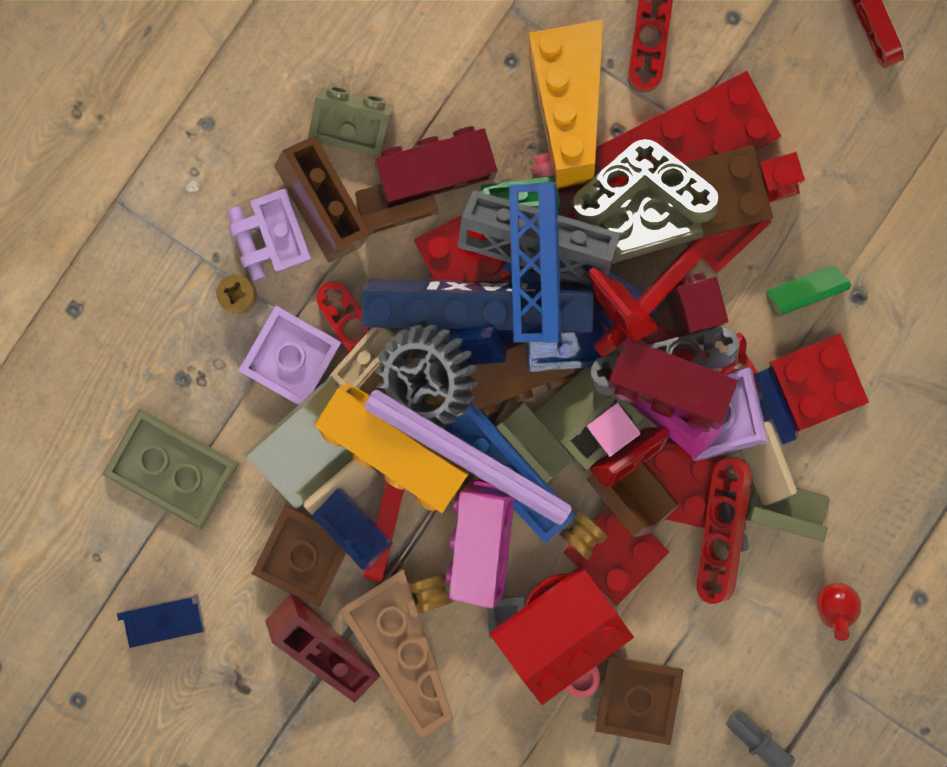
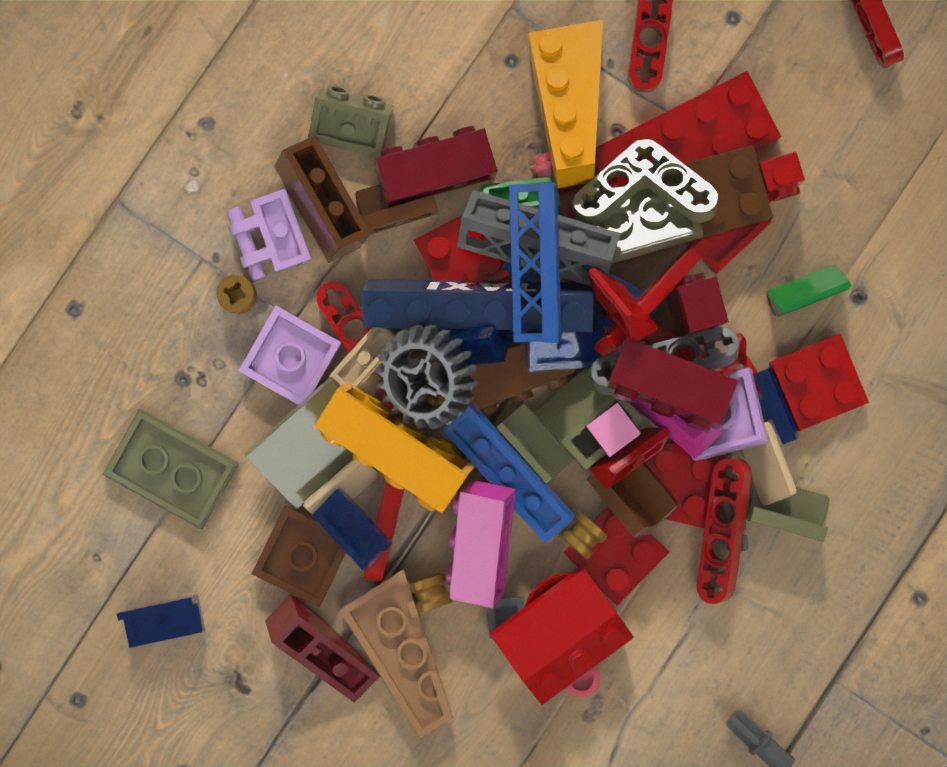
lavender axle [364,390,571,525] -> none
reddish brown plate [595,655,684,745] -> none
red piece [816,583,862,641] -> none

